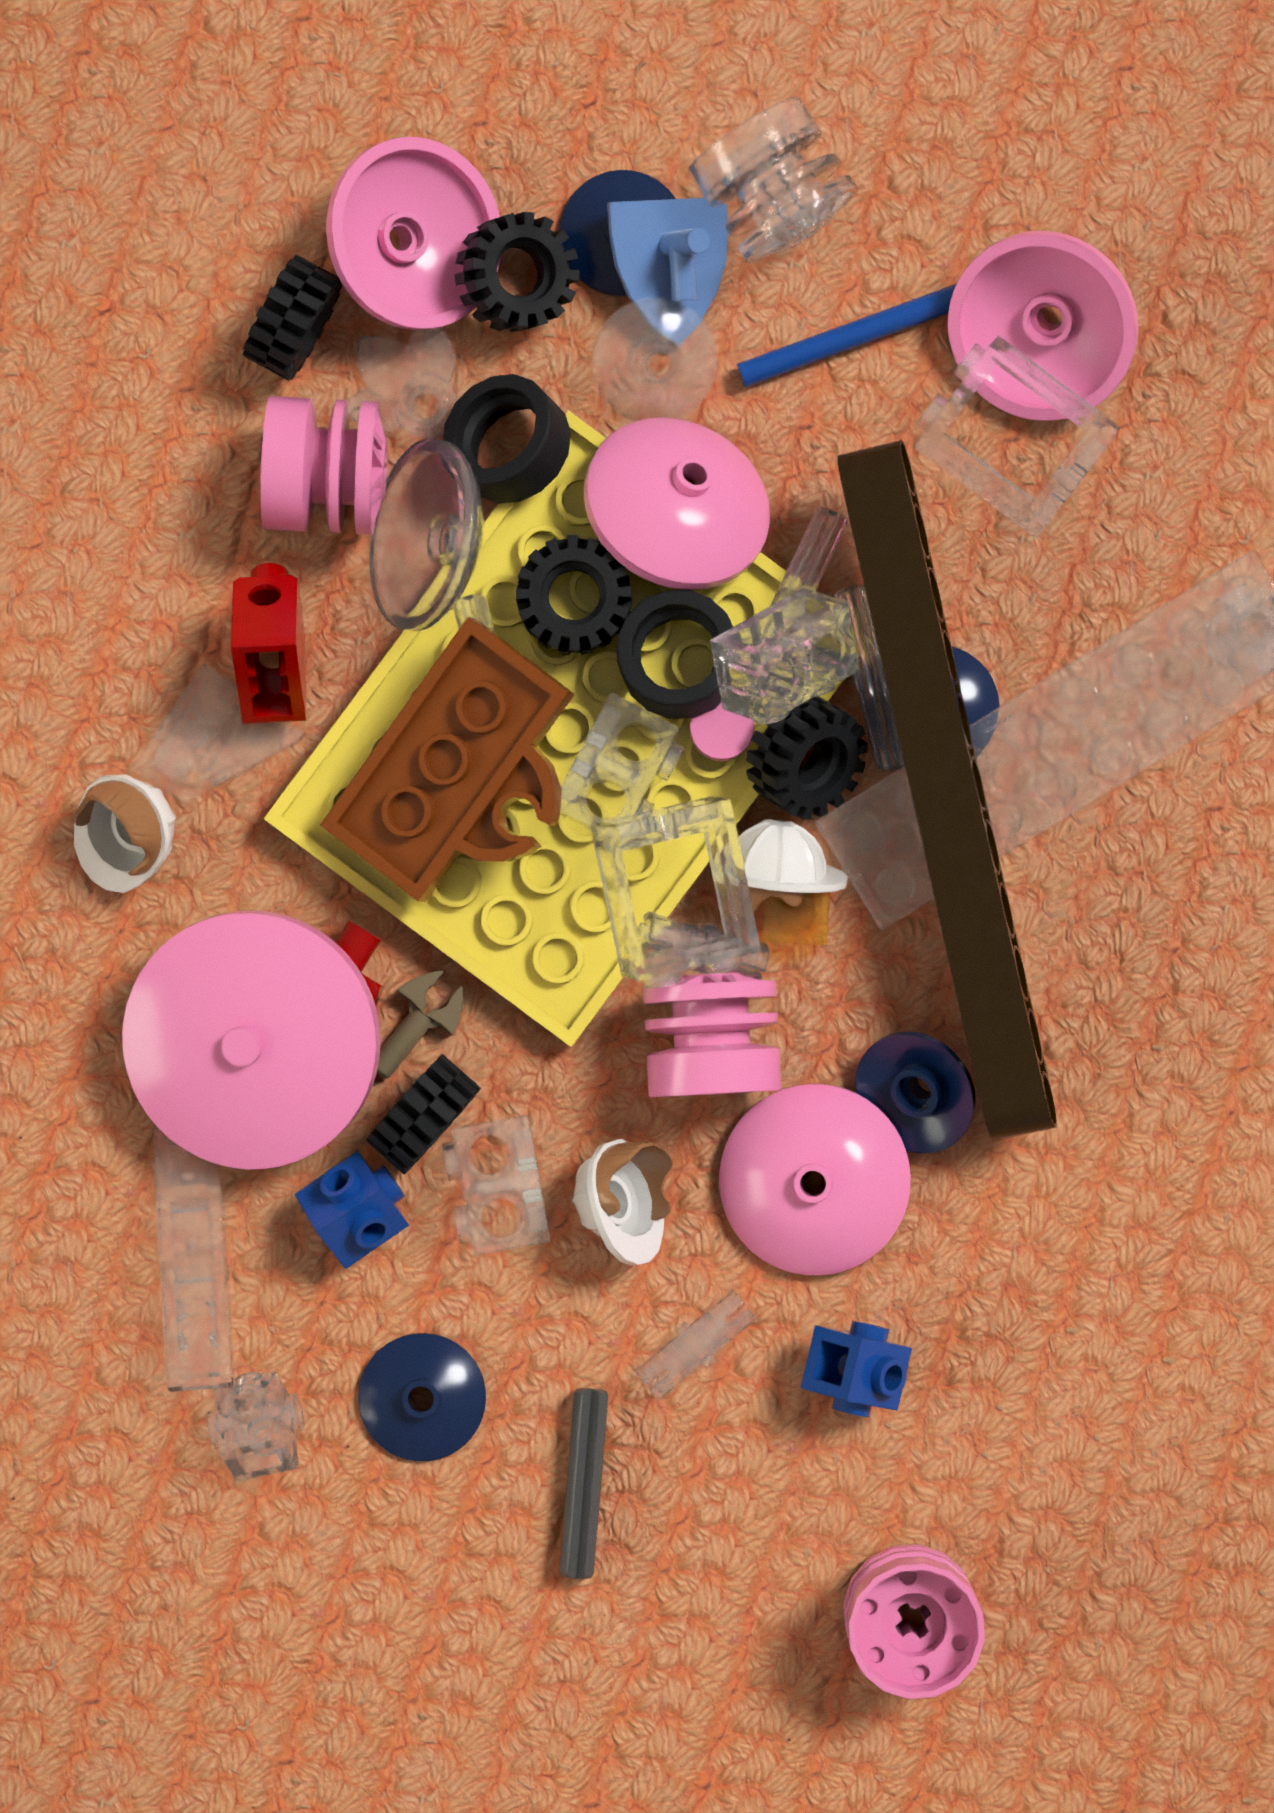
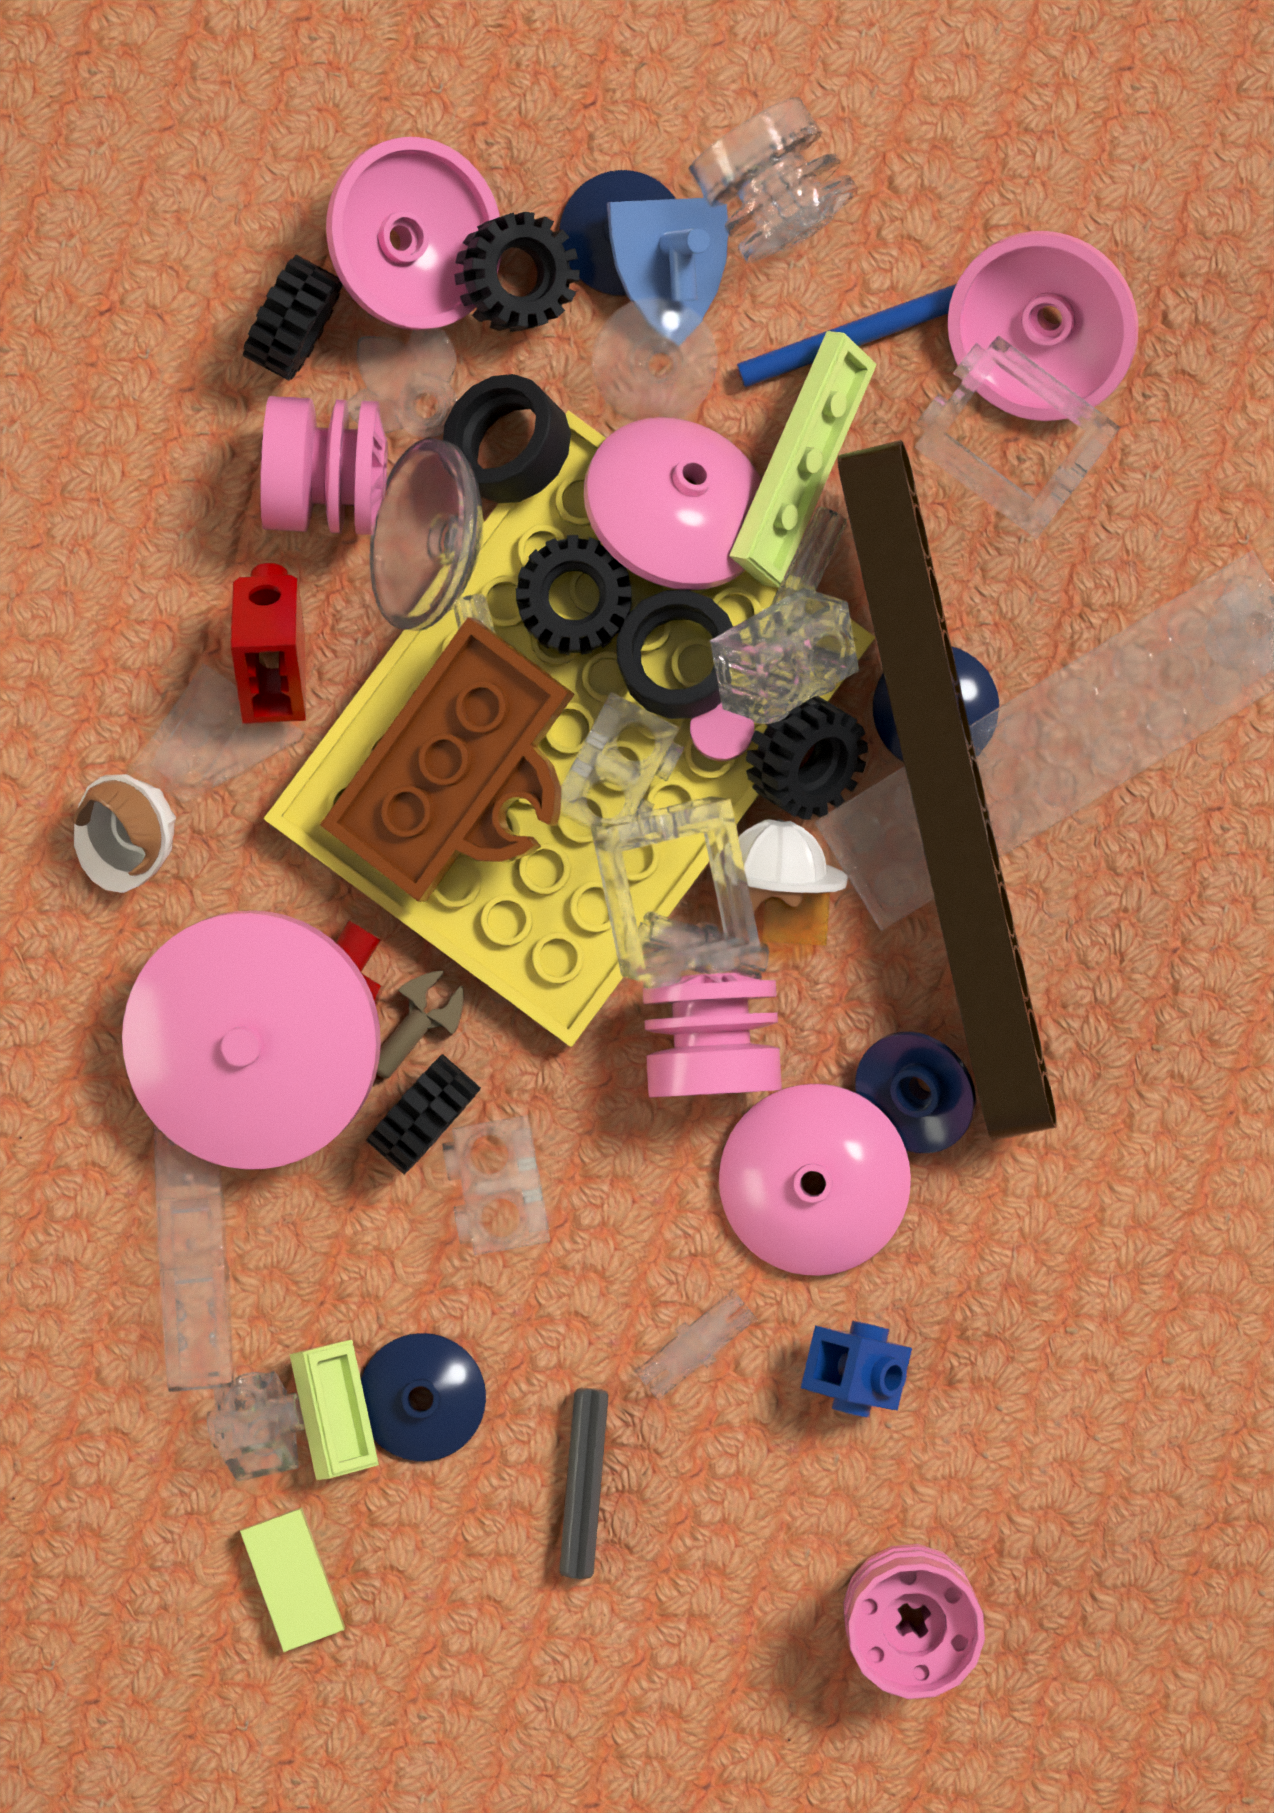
blue brick [295,1151,409,1269] -> none
white piece [572,1139,672,1266] -> none
clear axle [834,585,905,771] -> none
none -> yellowish green tile [240,1507,345,1652]
none -> yellowish green tile [289,1340,379,1480]
none -> yellowish green tile [729,331,877,588]

